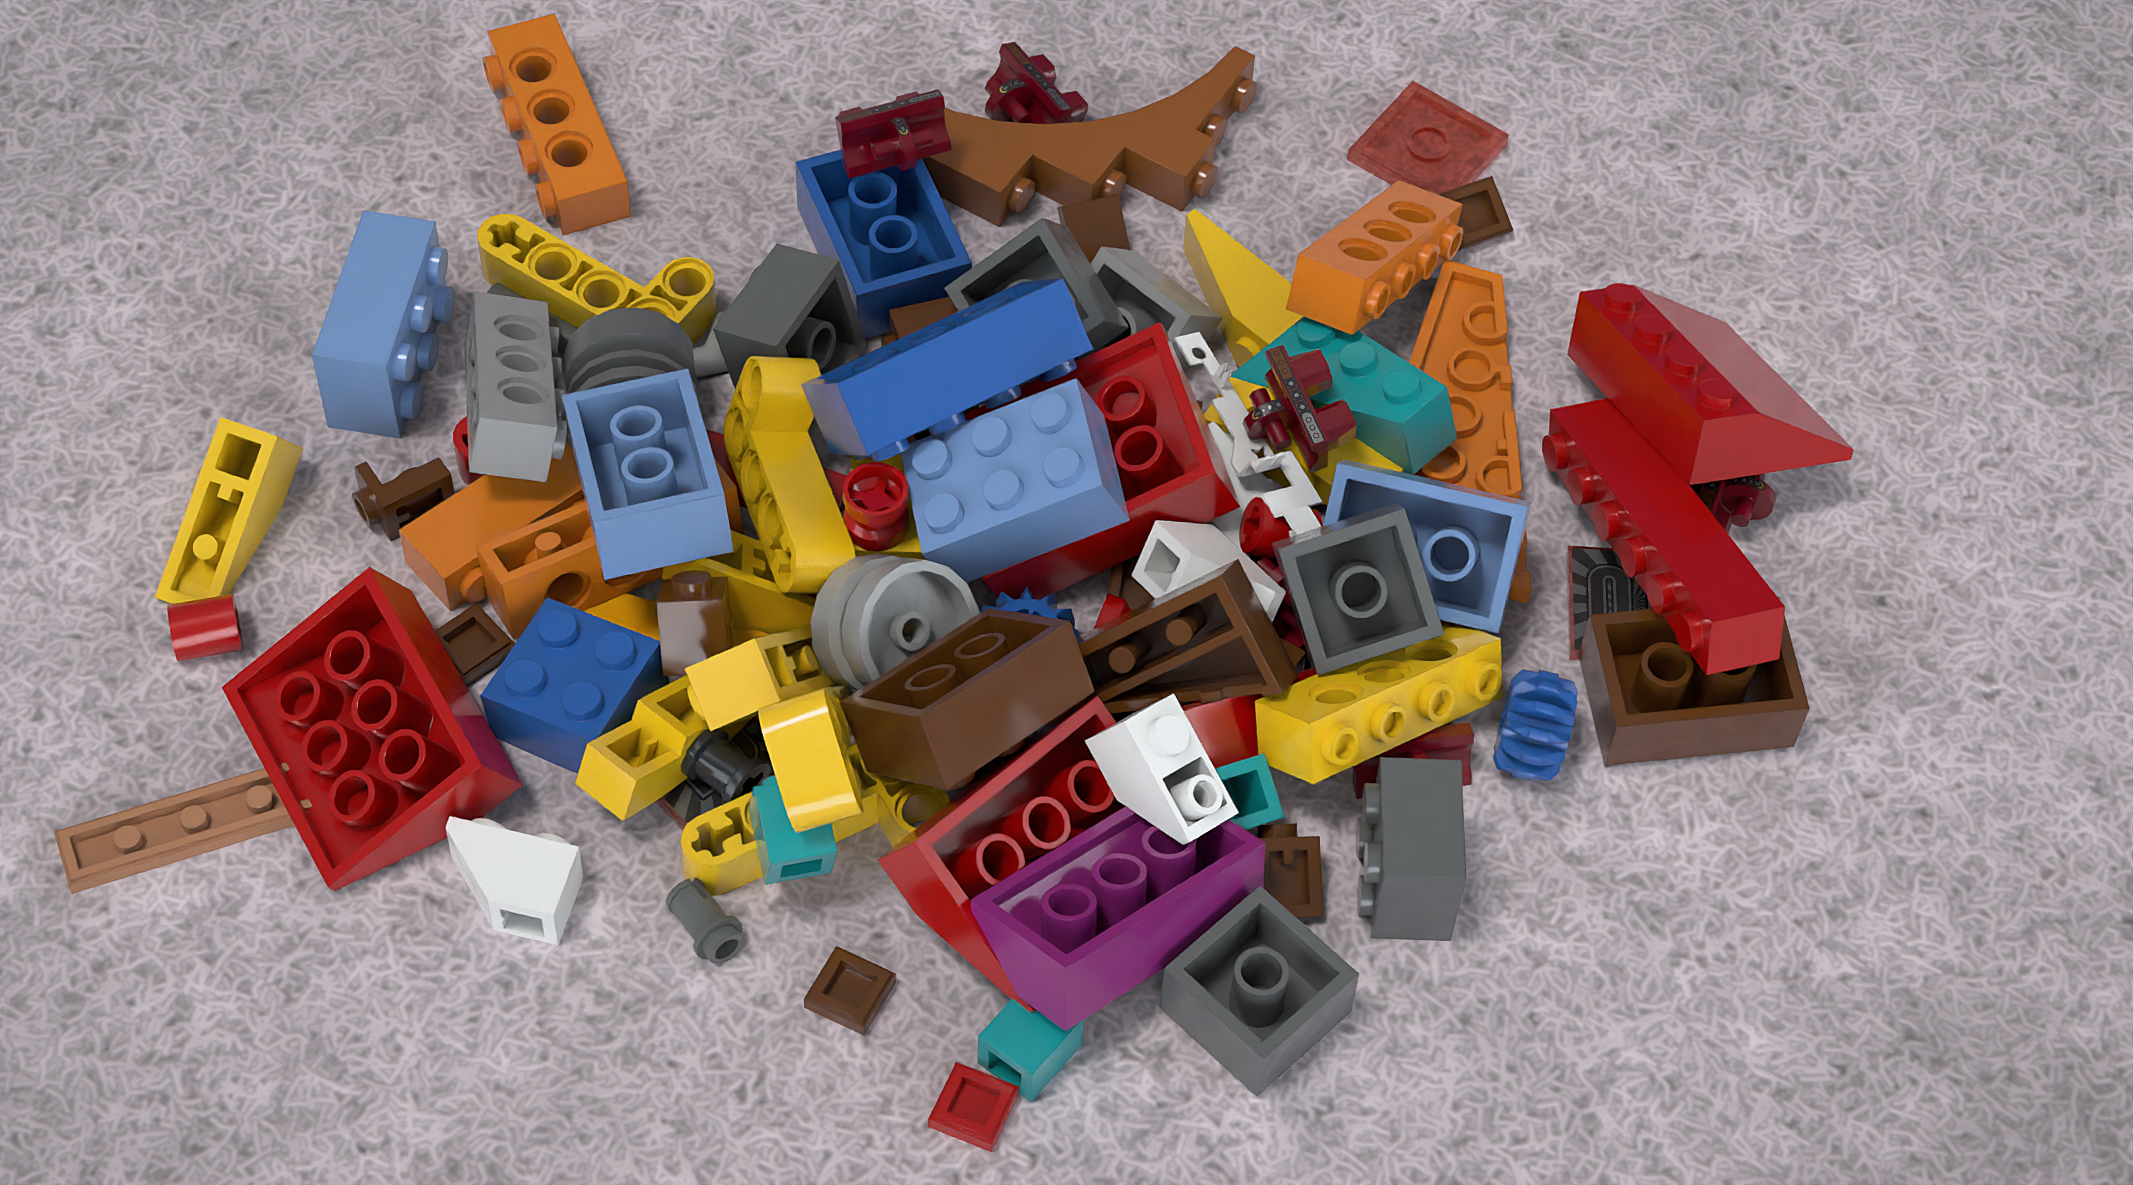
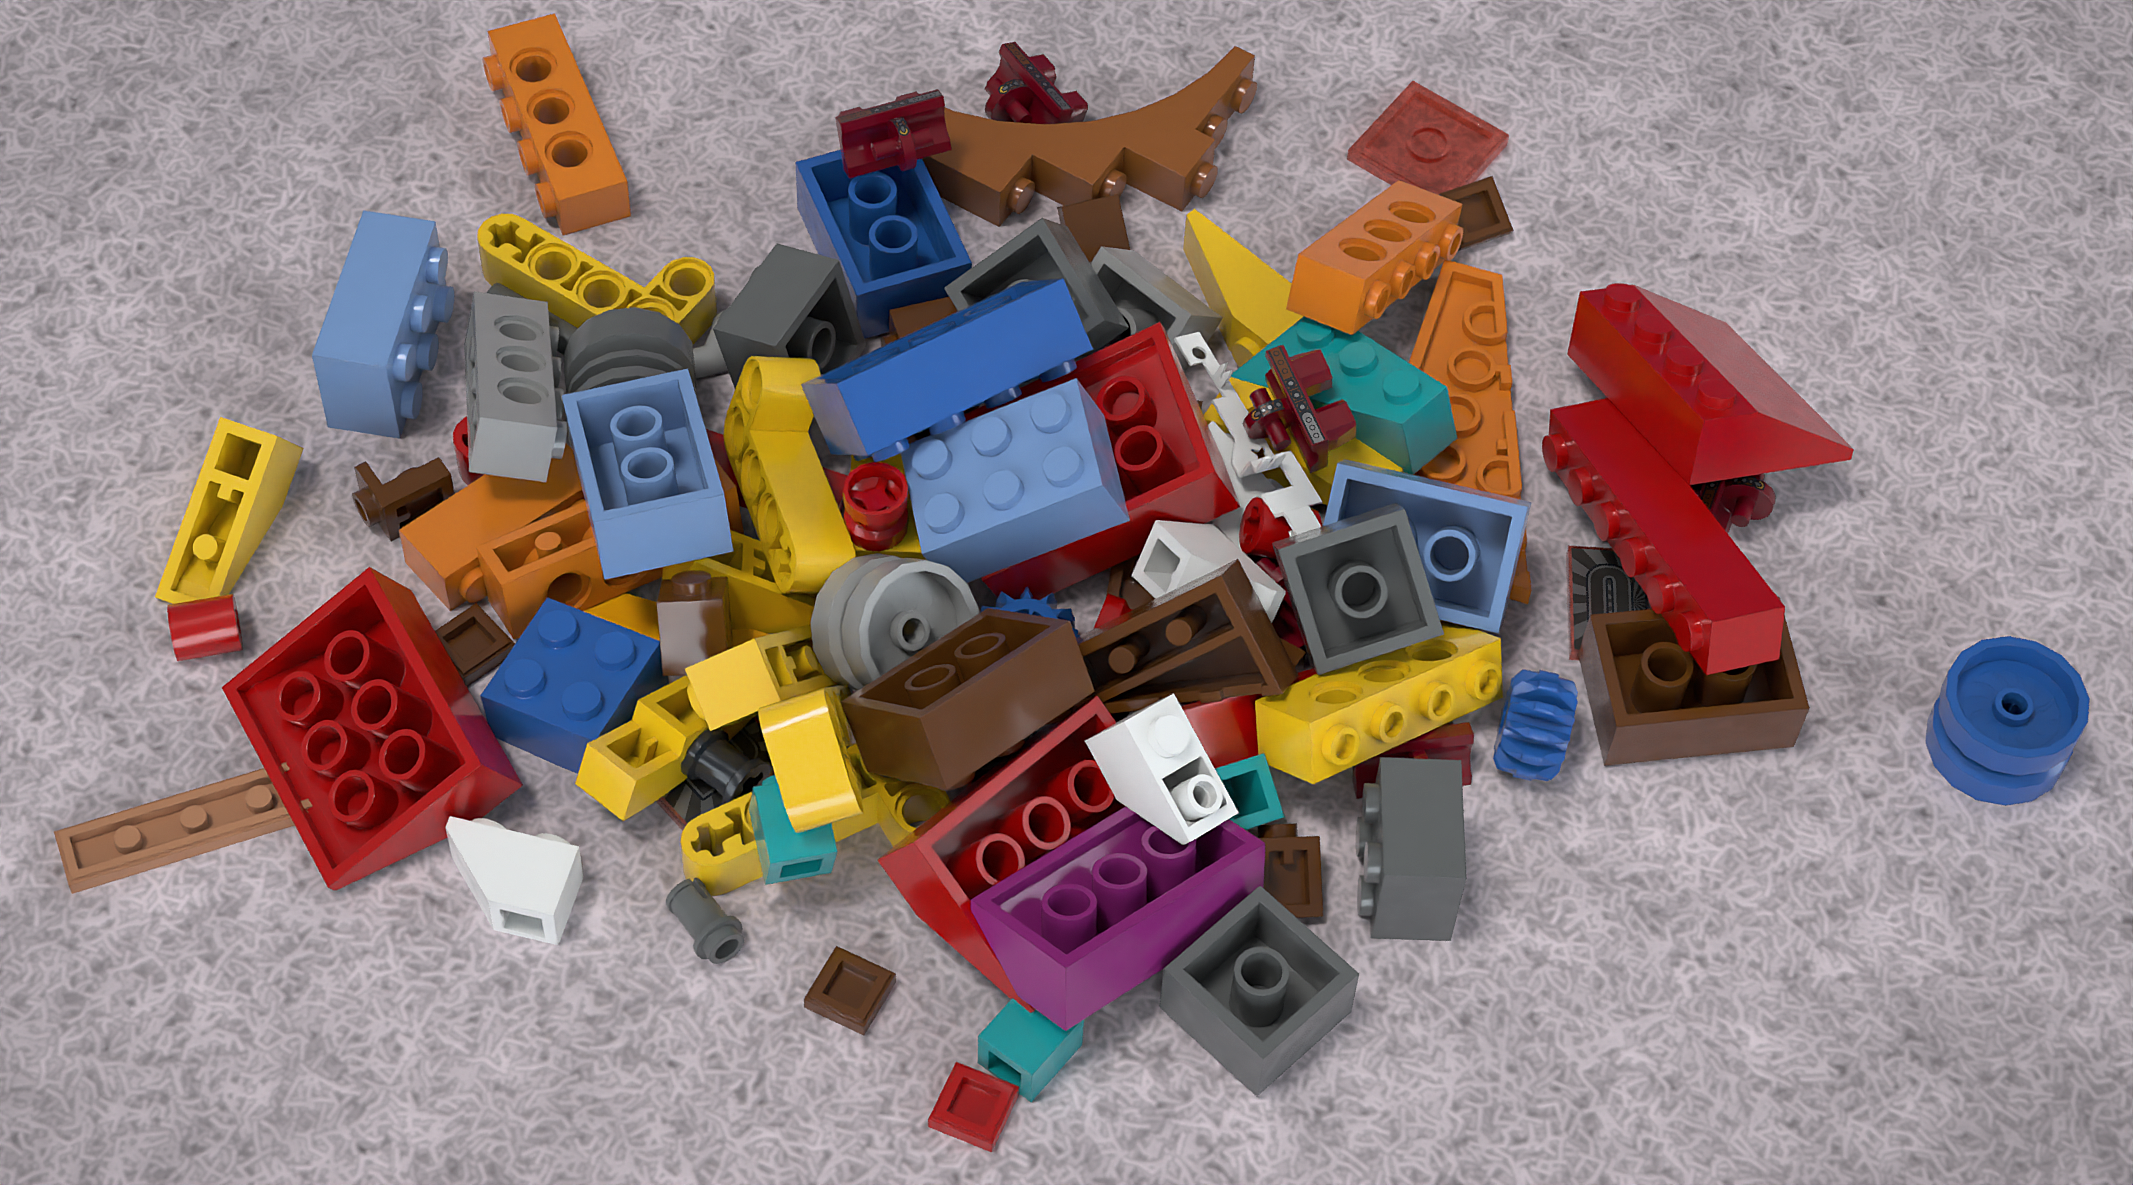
none -> blue wheel [1925,636,2090,806]

